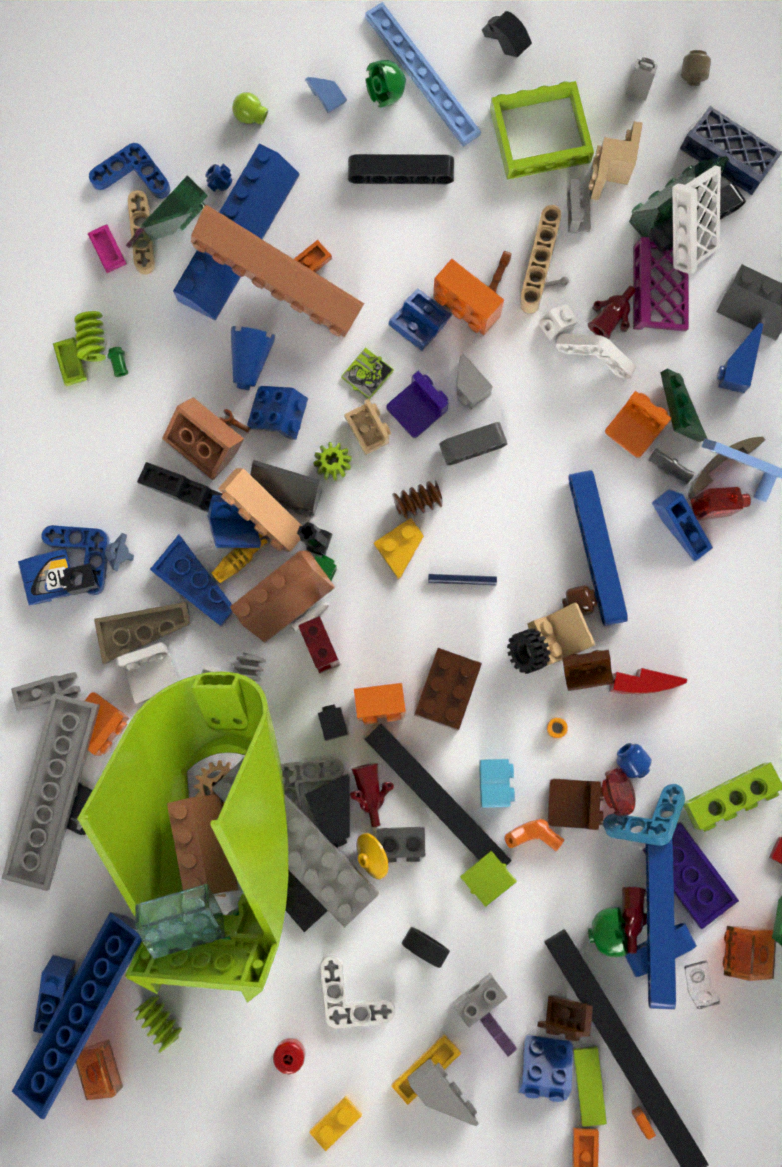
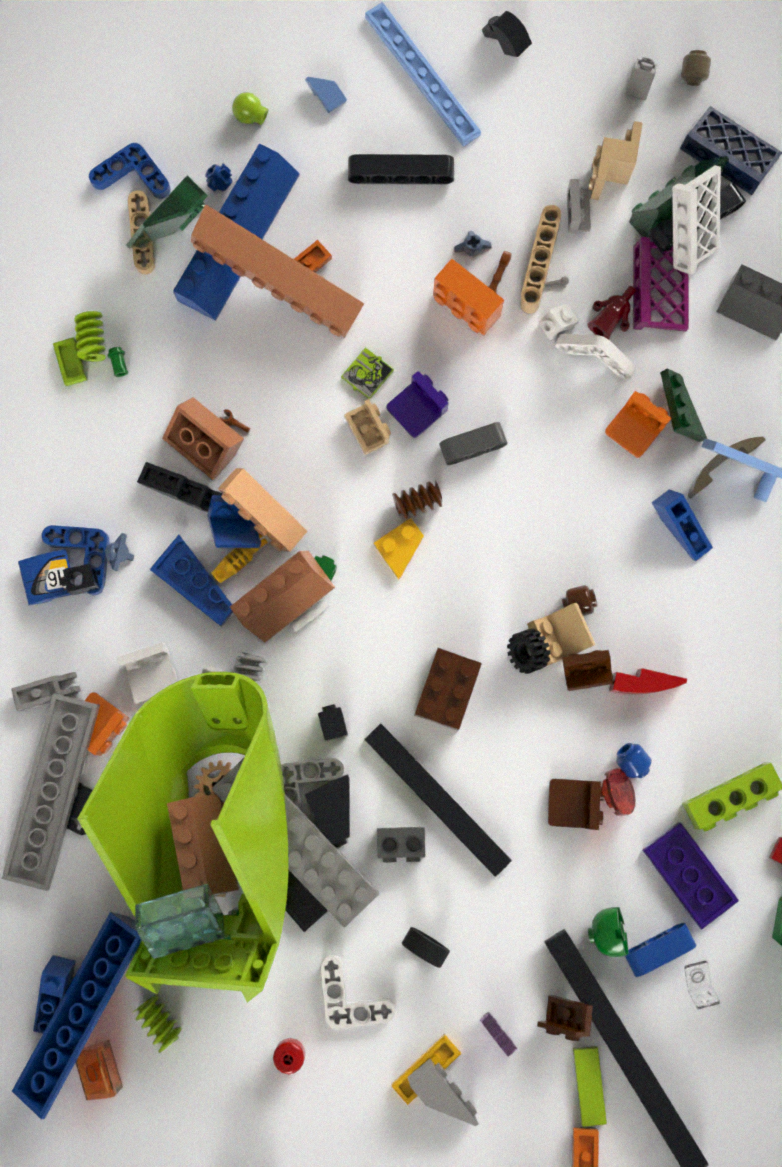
dark pink tile [87,224,127,273] -> none
dark tan wing [94,602,191,664] -> none
blue cone [231,326,276,390] -> none
blue bracket [247,386,308,440] -> none
dark grey slope [250,460,323,517] -> none
black piece [297,522,333,556] -> none
dark red panel [298,616,341,674] -> none
yellow plate [309,1095,362,1151] -> none
lime gear [313,442,352,481] -> none
dark red piece [350,763,394,827] -> none
orange brick [354,683,406,725] -> none
yellow dish [356,833,388,879] -> none
green cylinder [365,60,406,108] -> none
blue slope [388,288,452,351] -> none
dark blue bar [428,574,497,585] -> none
light grey brick [453,973,507,1028] -> none
light grey slope [456,353,493,410] -> none
lime piece [460,851,517,907] -> none
medium azure brick [479,759,515,808] -> none
lime window [490,81,594,180] -> none
orange arm [504,819,565,852] -> none
blue bracket [518,1035,573,1102] -> none
light orange axle [546,717,568,739] -> none
blue beam [568,470,628,626] -> none
dark azure beam [603,784,685,846] -> none
dark red piece [622,887,647,954] -> none
orange tile [631,1106,656,1140] -> none
blue beam [646,839,676,1010] -> none
dark grey pin [649,448,695,485] -> none
clear red torso [690,487,751,521] -> none
blue slope [717,323,764,393] -> none
clear orange slope [722,926,776,981] -> none
none -> sand blue piece [454,231,492,256]

